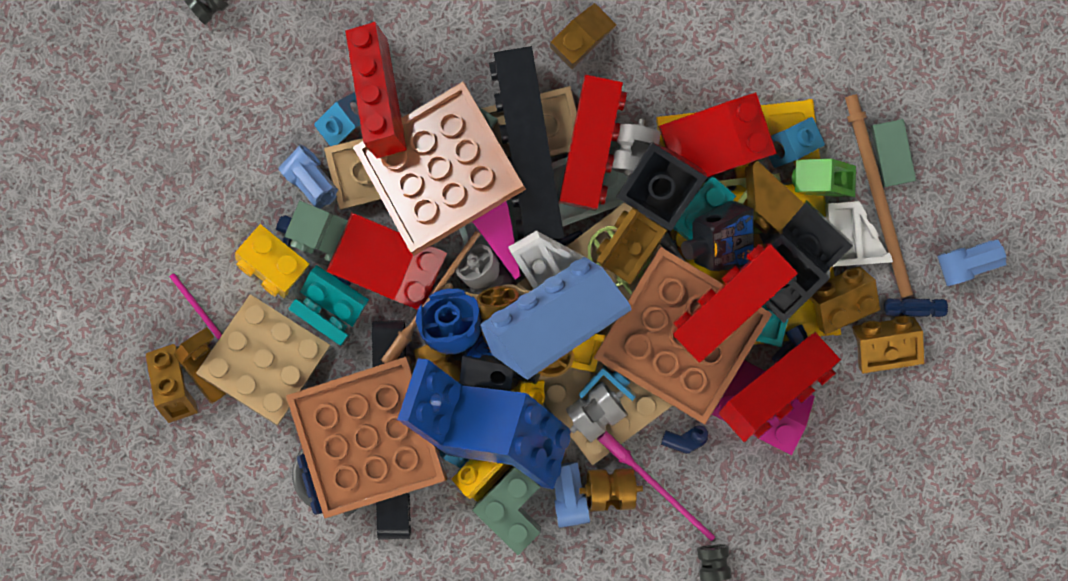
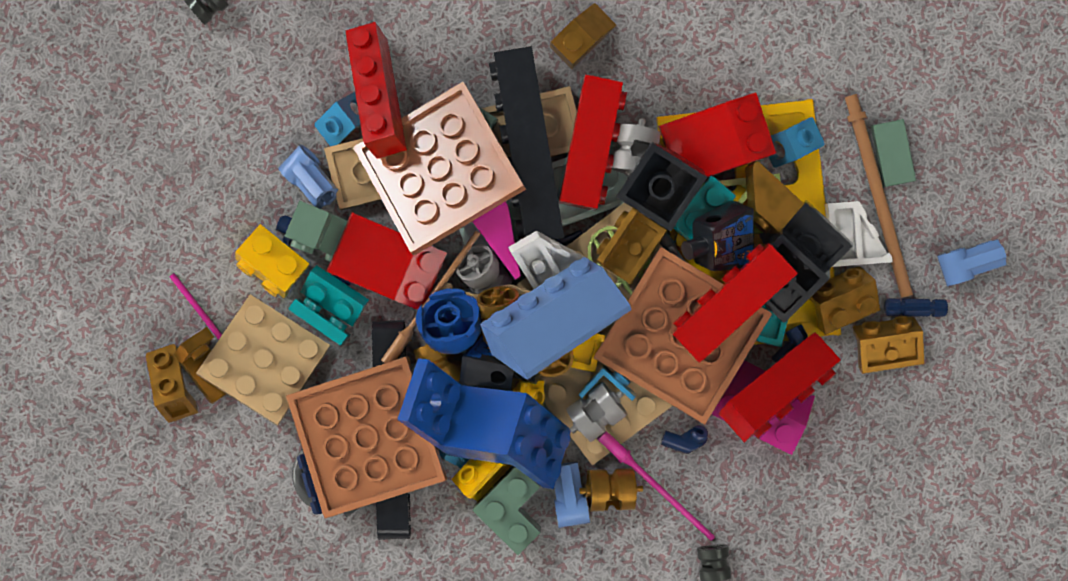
bright green slope [792,159,856,197] -> none

